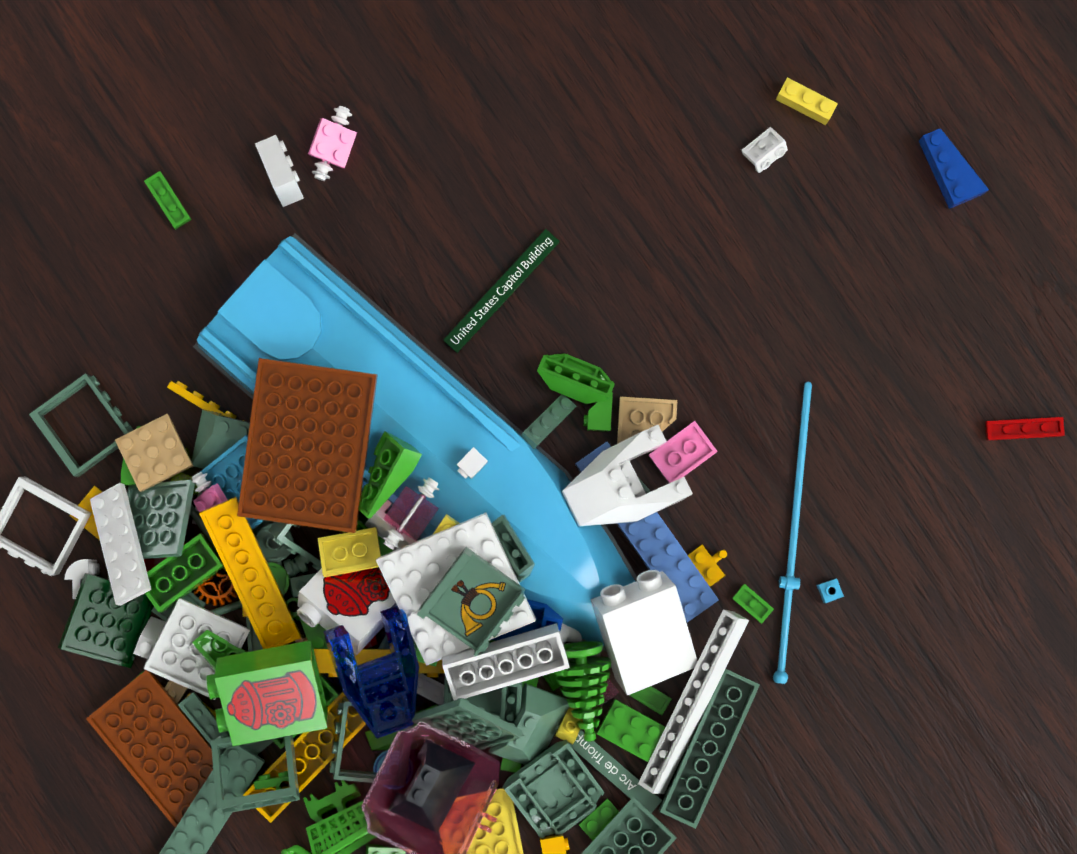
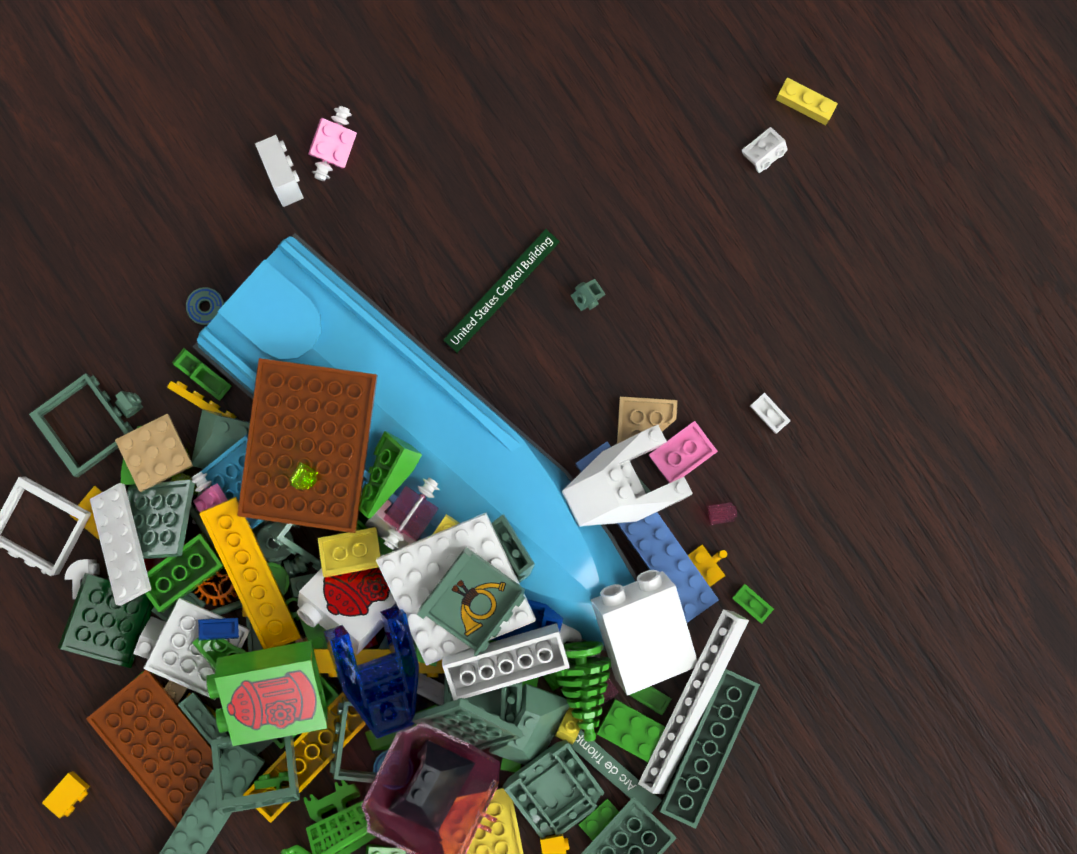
bright green plate [144,171,192,230] -> none
white brick [457,447,488,479] -> none
sand green plate [520,394,577,449] -> none
bright green wedge [537,354,615,404] -> none
bright green slope [583,392,613,432] -> none
medium azure bar [773,382,812,684] -> none
medium azure plate [817,578,844,603] -> none
blue wedge [919,128,989,209] -> none
red plate [985,417,1065,441] -> none
none -> yellow brick [42,771,90,818]
none -> sand green plate [115,391,143,418]
none -> bright green slope [172,348,231,401]
none -> sand green tile [186,287,224,325]
none -> blue tile [198,618,239,640]
none -> clear neon green plate [289,462,318,489]
none -> sand green brick [570,279,606,311]
none -> clear pink brick [707,502,737,525]
none -> white plate [750,393,790,434]

